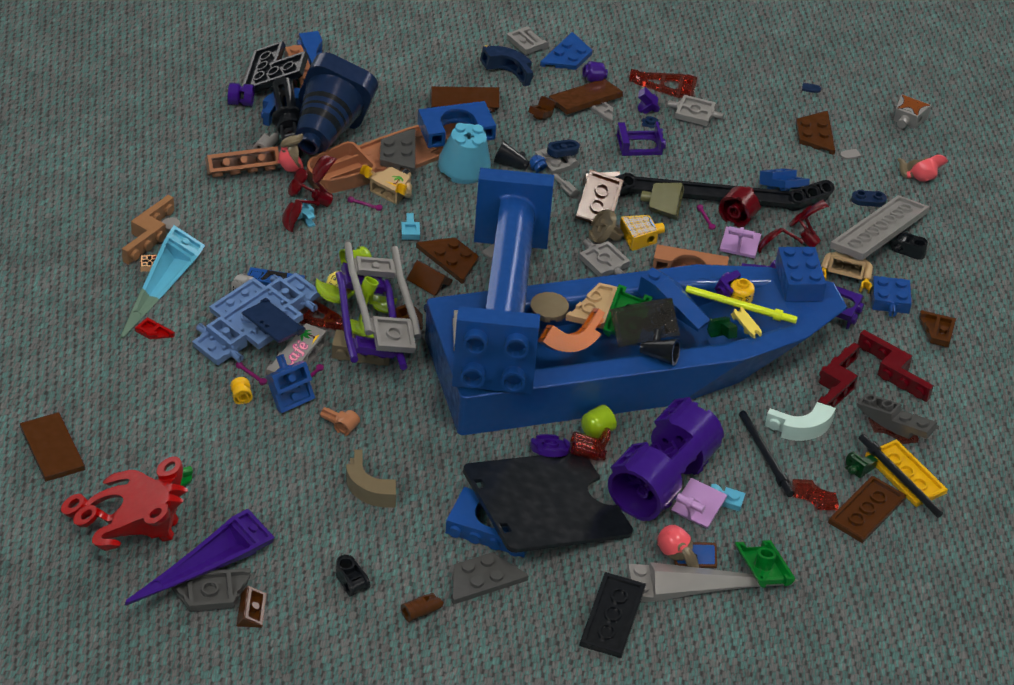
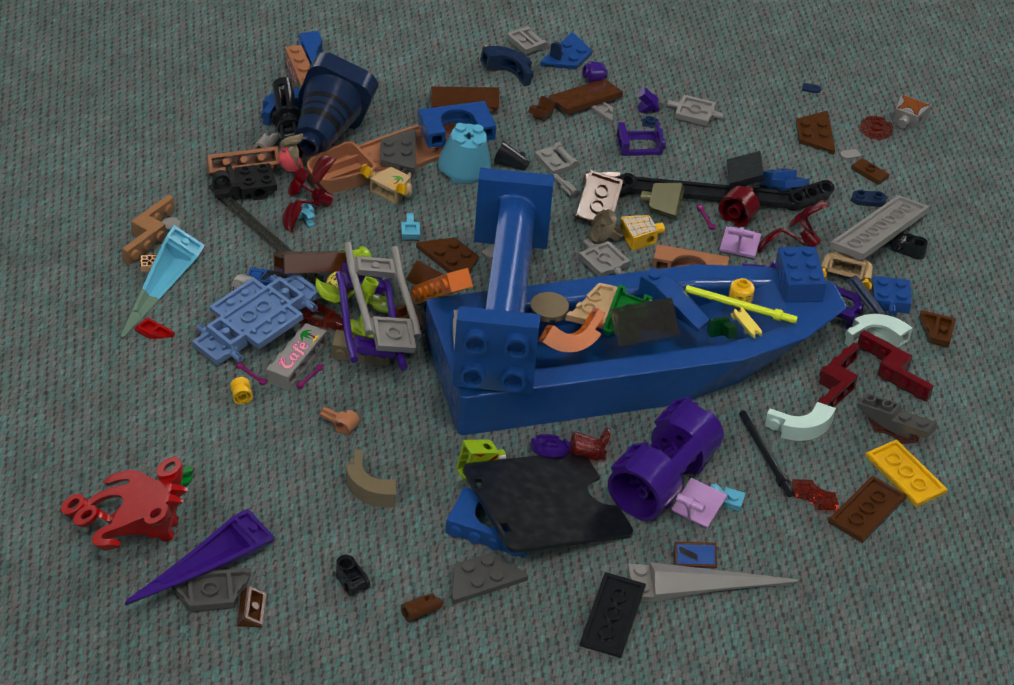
reddish brown tile [20,412,85,482] -> none
dark purple wheel [228,83,255,107] -> none
black plate [242,41,308,94] -> none
dark blue door [242,298,306,343] -> none
blue plate [265,354,315,413] -> none
magenta hinge [347,196,383,211] -> none
blue plate [530,155,547,173] -> none
dark blue plate [547,139,580,158] -> none
lime helmet [581,405,617,439] -> none
clear red plate [629,69,697,98] -> none
black piece [640,329,680,366] -> none
coral hair [657,525,699,568] -> none
dark purple bracket [714,270,741,297] -> none
green piece [735,540,795,588] -> none
dark green piece [845,451,878,478] -> none
black bar [859,434,943,518] -> none
coral hair [897,155,948,182] -> none
none -> clear smoke axle [208,183,326,285]
none -> black plate [212,163,277,201]
none -> reddish brown slope [273,251,347,274]
none -> orange arch [410,268,473,305]
none -> lime torso [456,439,506,481]
none -> dark blue piece [550,41,562,60]
none -> black tile [727,151,765,189]
none -> light aqua arch [844,314,913,348]
none -> dark blue axle [848,275,887,315]
none -> reddish brown plate [851,158,889,185]
none -> clear red tile [860,116,893,140]

